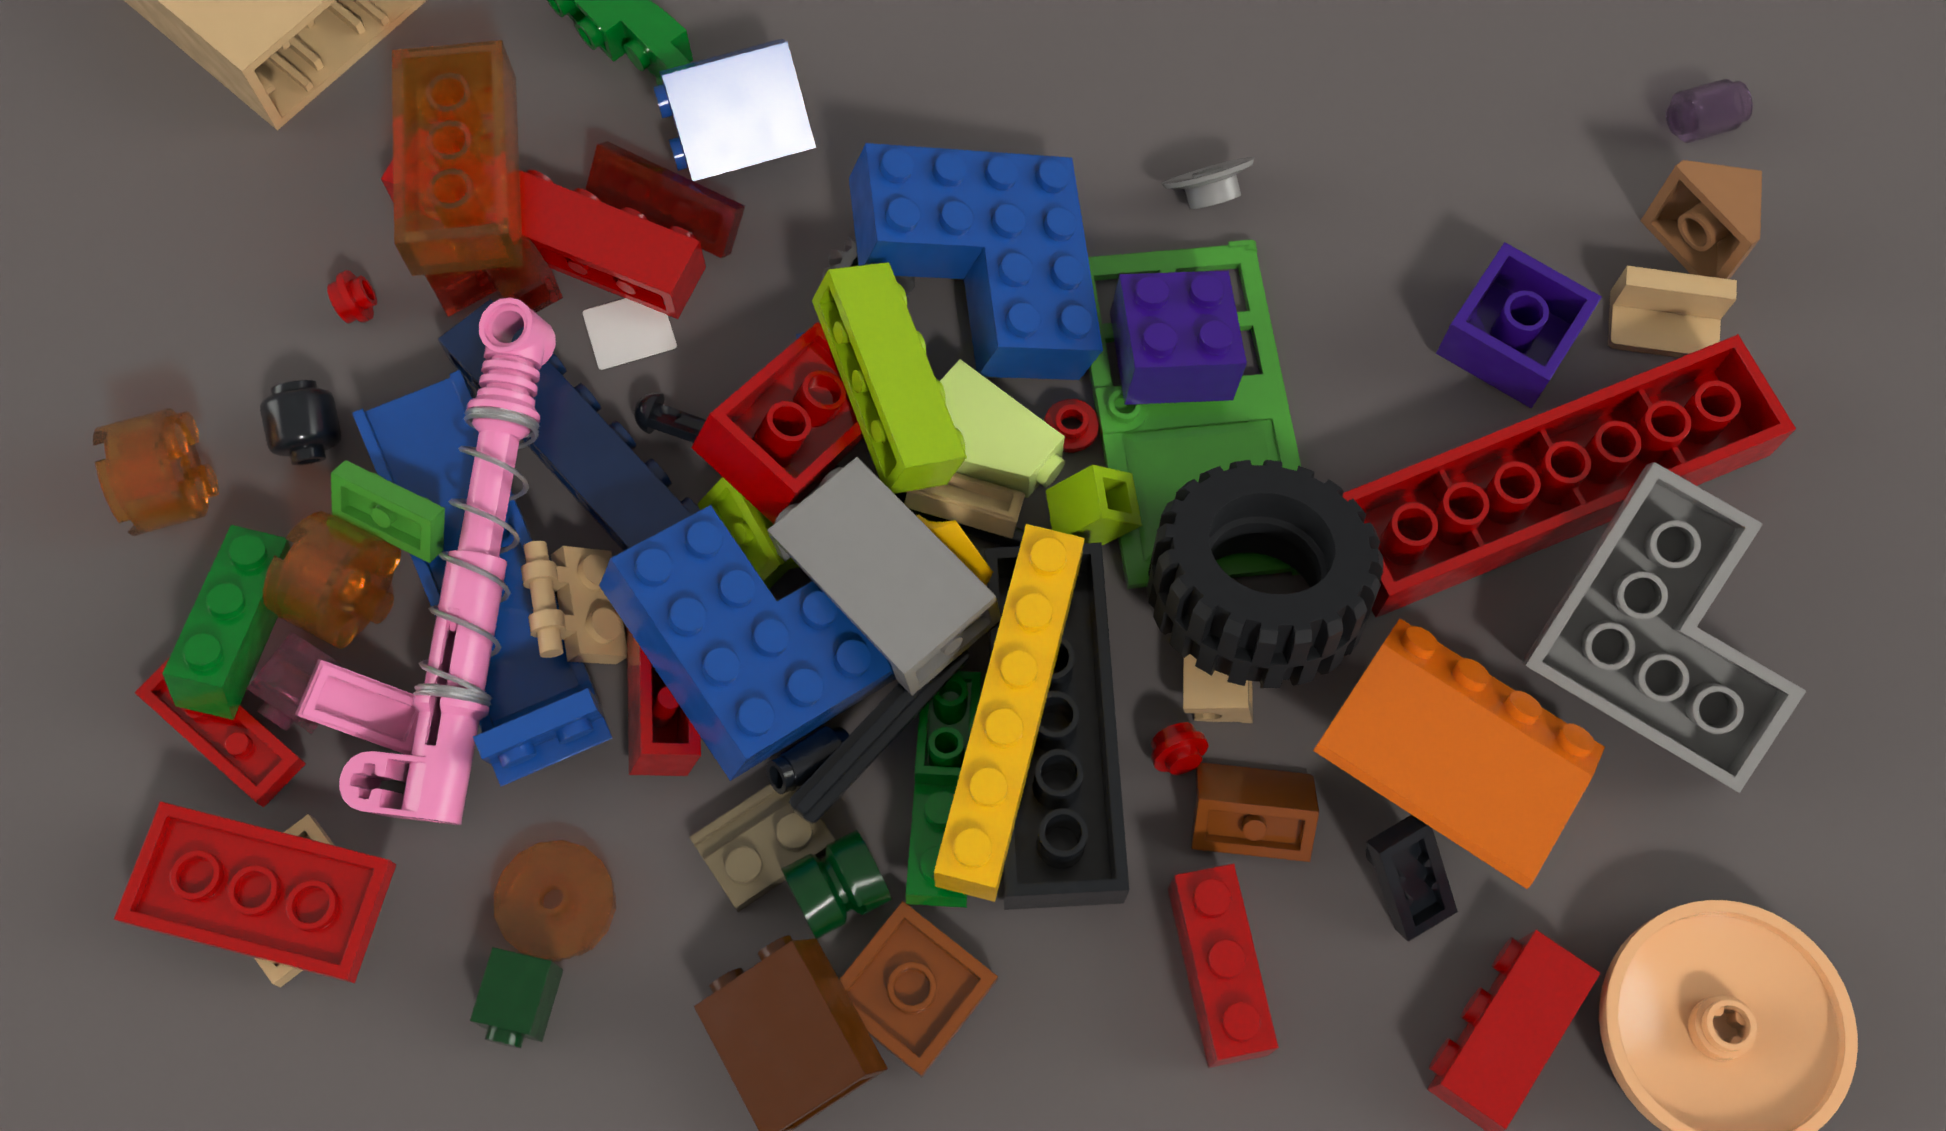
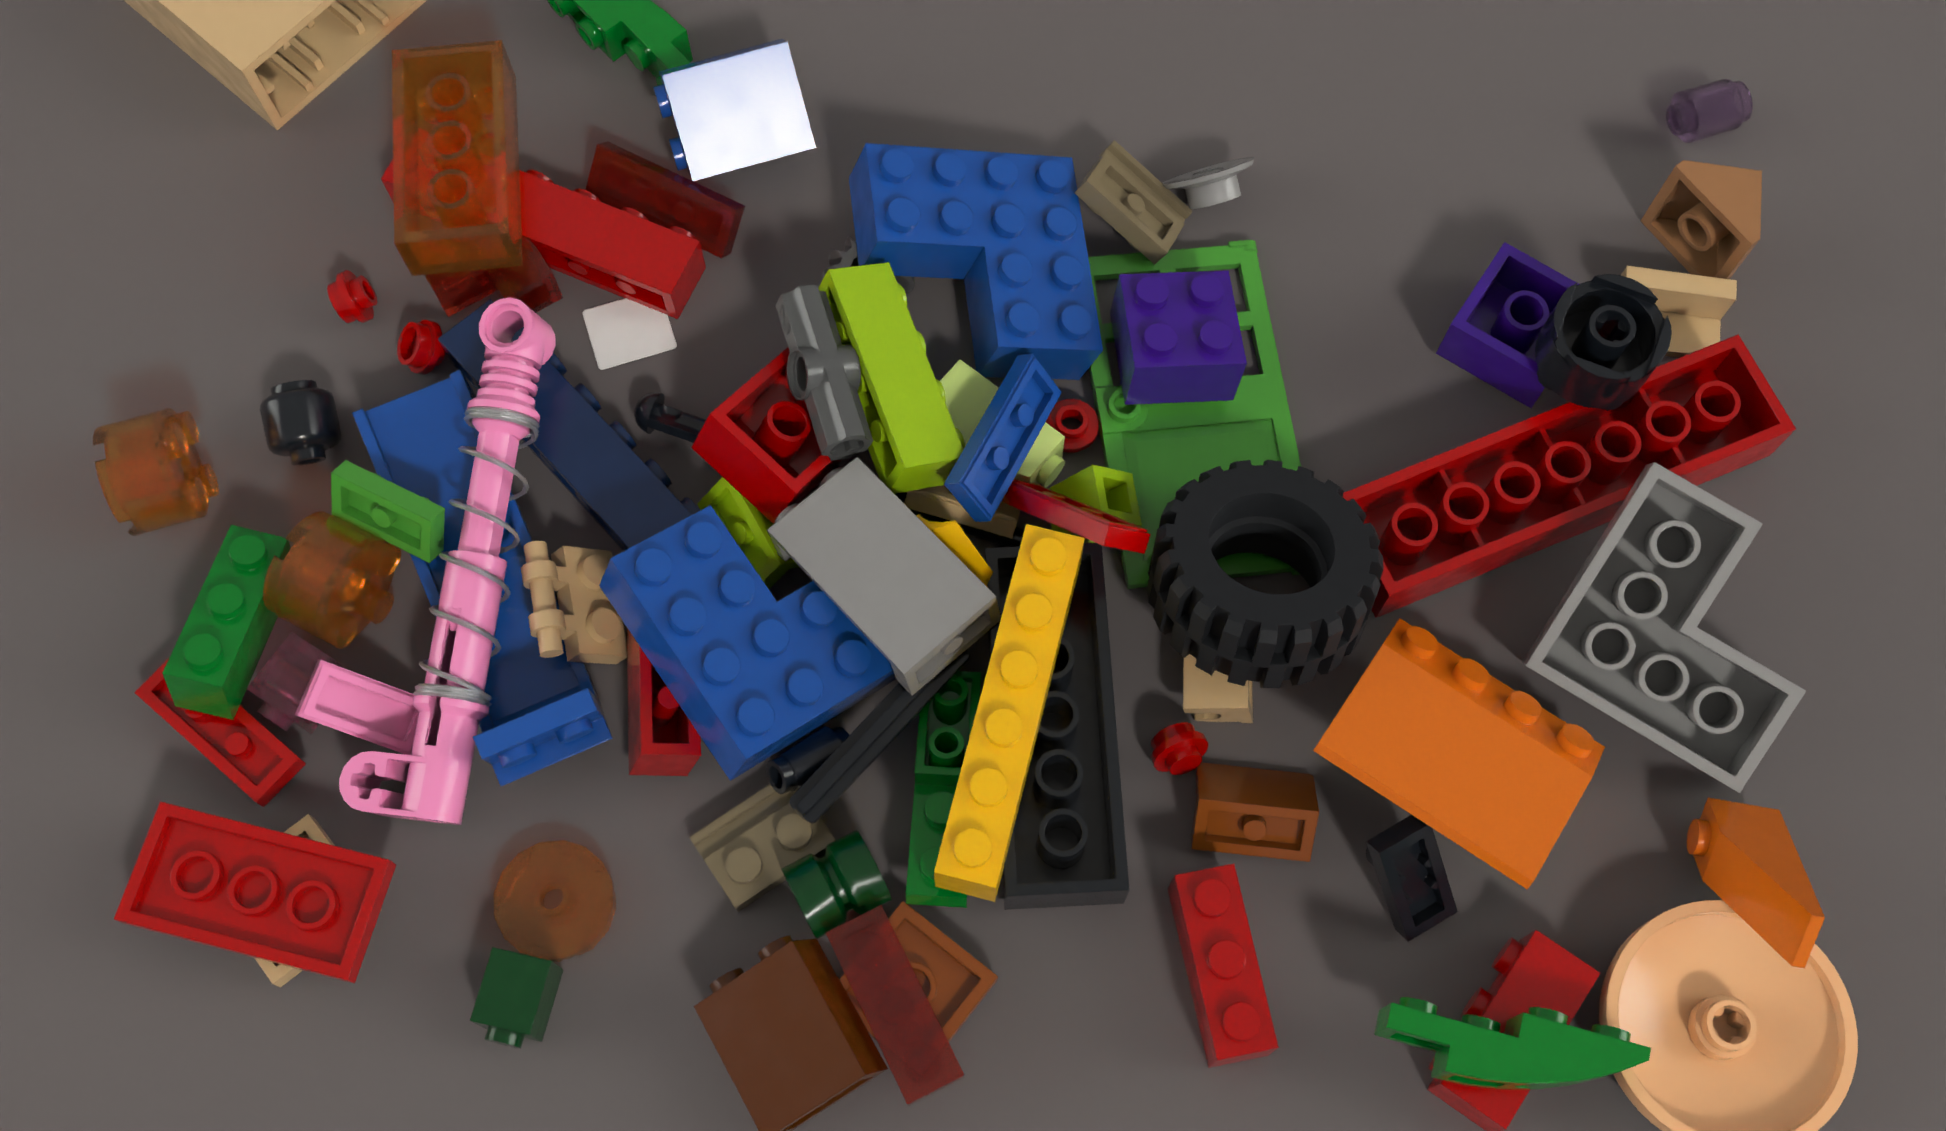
none -> red plate [397,320,445,375]
none -> dark grey piece [775,285,873,461]
none -> clear red plate [826,905,964,1106]
none -> blue tile [944,354,1062,522]
none -> red tile [1001,479,1151,554]
none -> dark tan plate [1074,140,1192,265]
none -> green slope [1374,997,1651,1089]
none -> black brick [1535,274,1672,411]
none -> orange slope [1687,797,1825,969]

